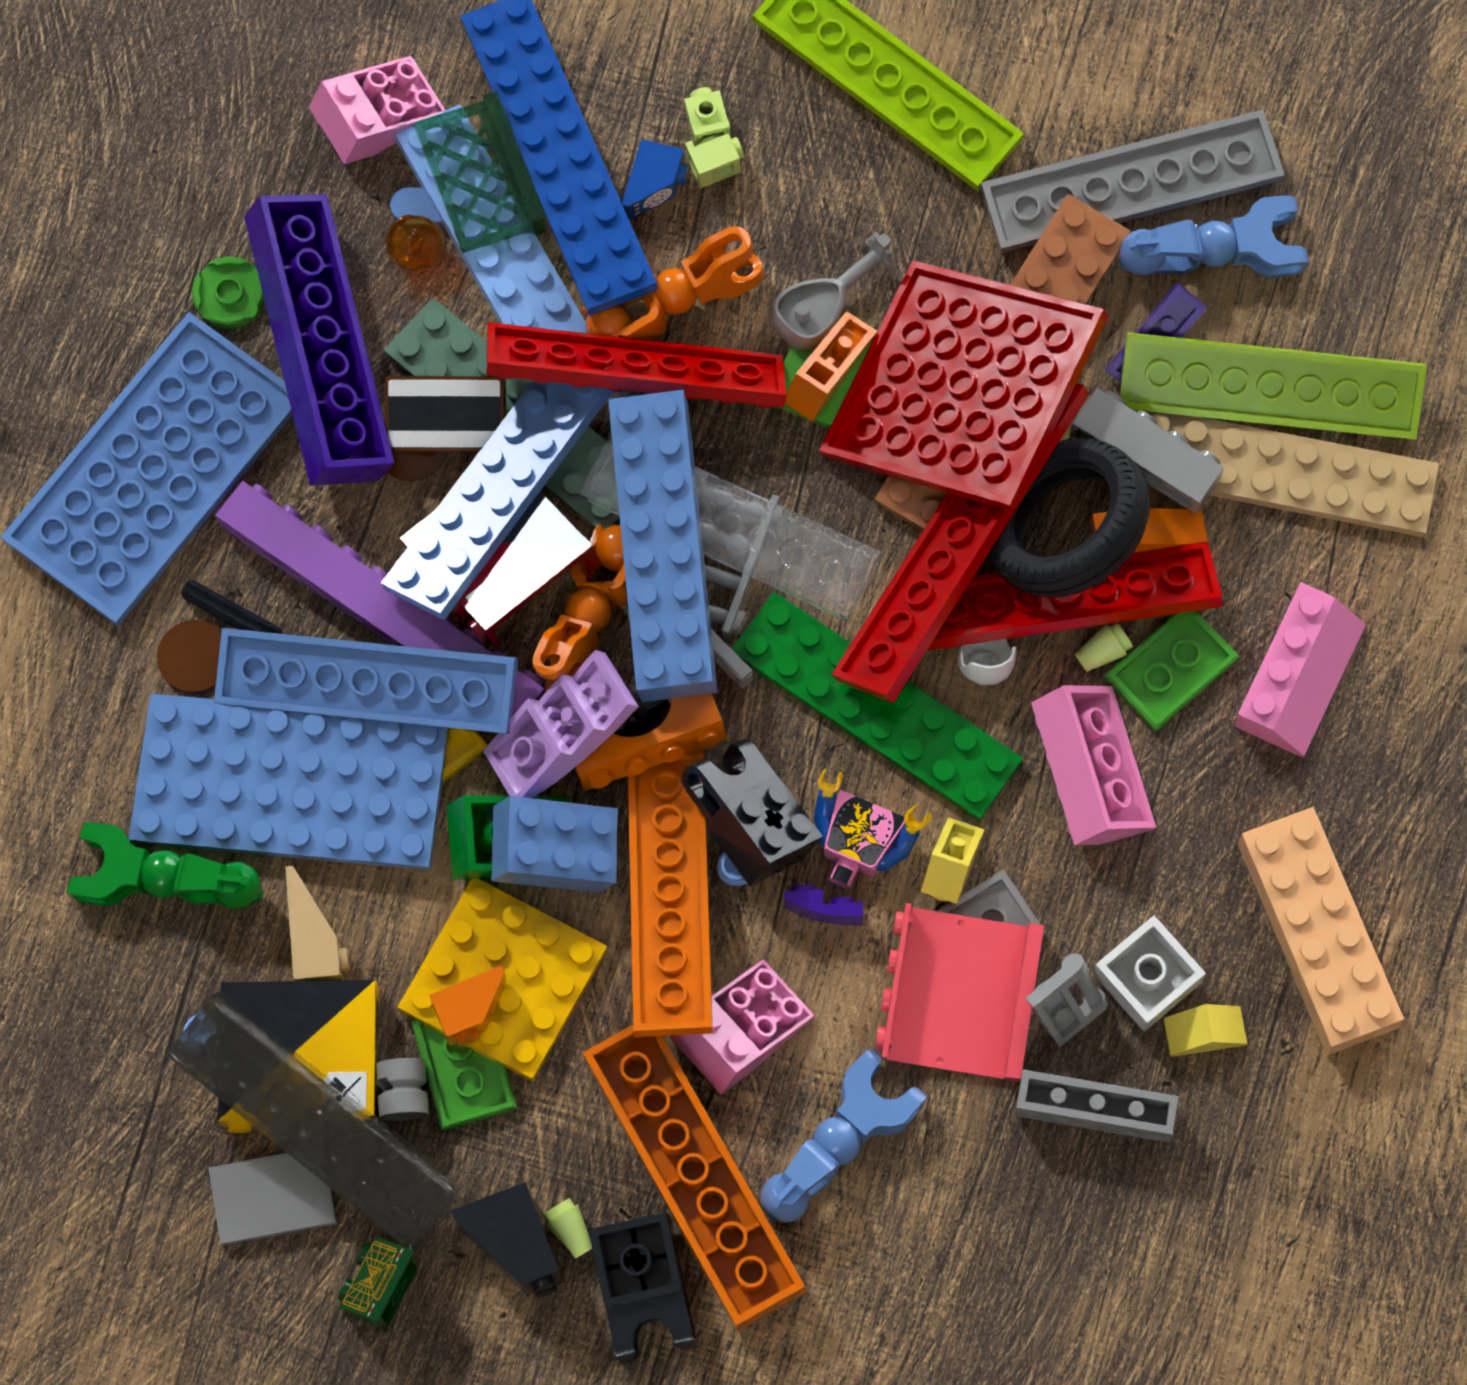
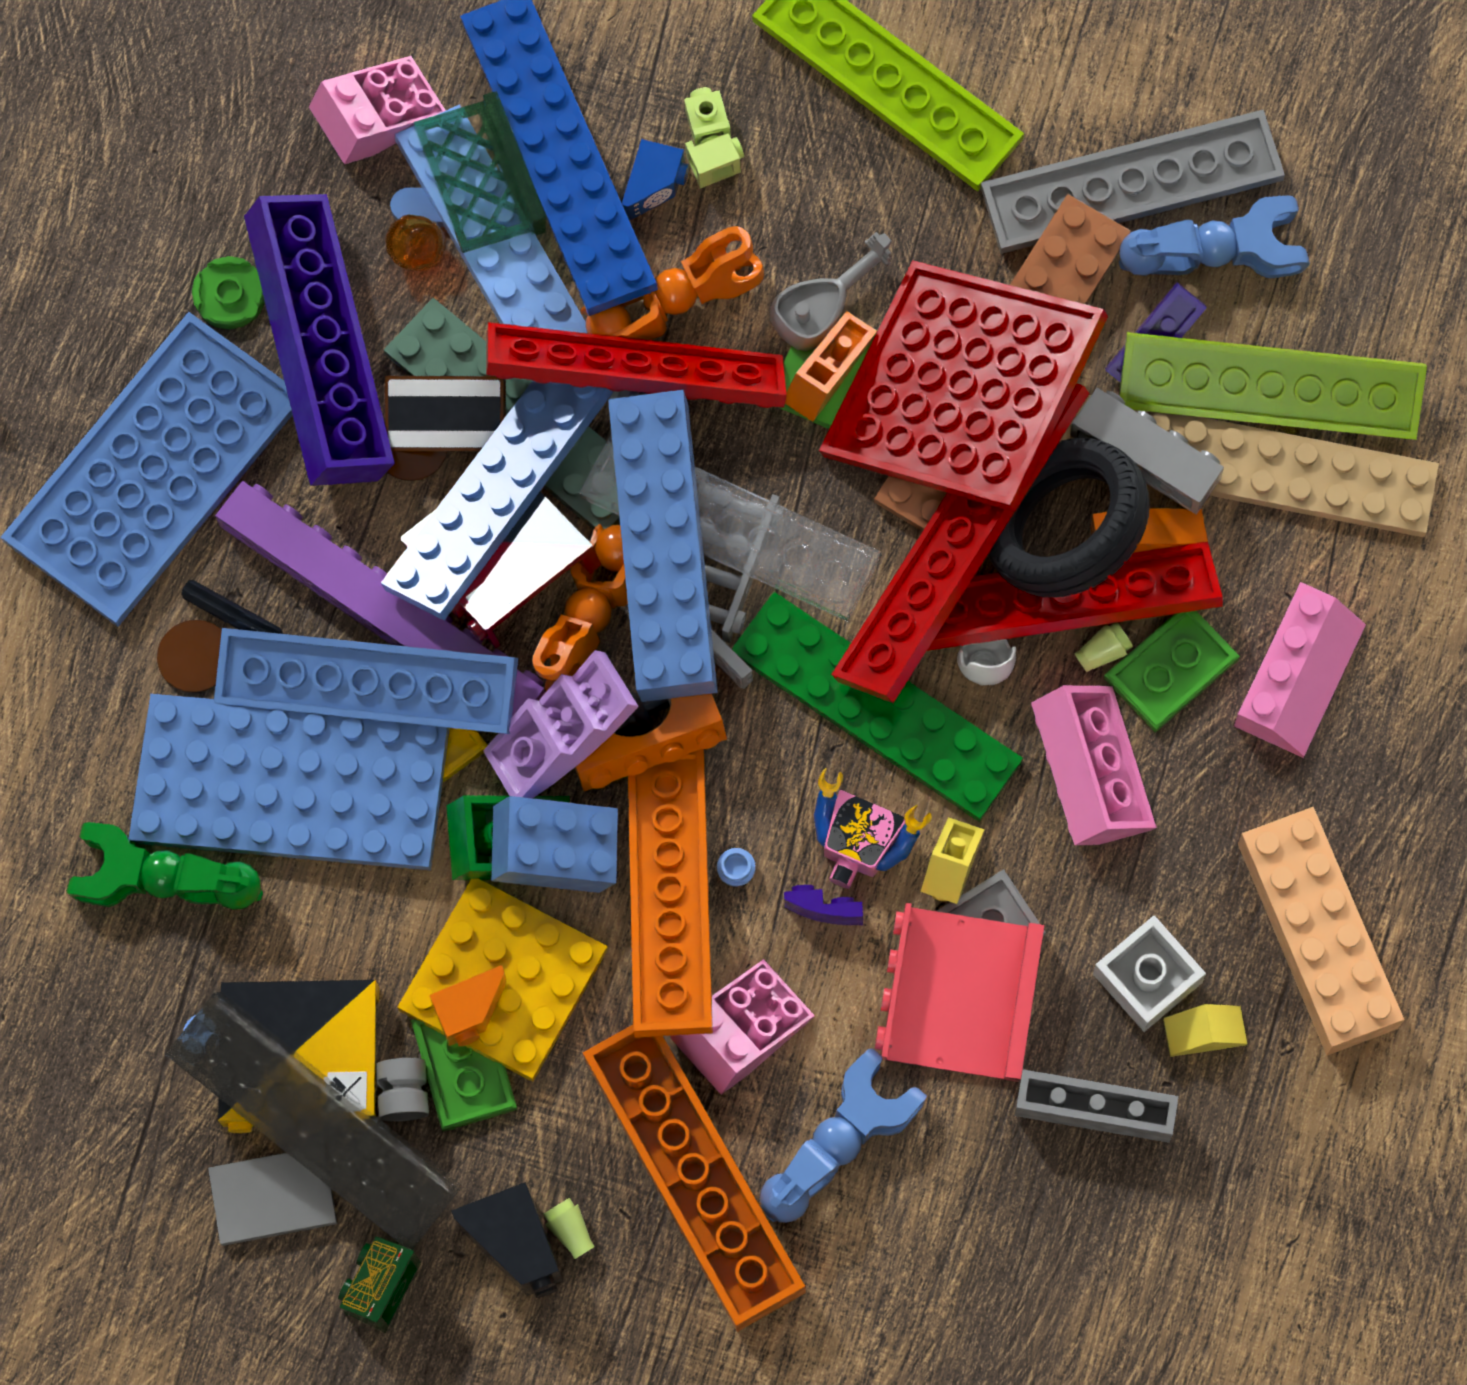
tan slope [285,866,350,981] -> none
black brick [589,1212,697,1365] -> none
black brick [682,739,823,887] -> none
light grey plate [1025,953,1109,1048] -> none

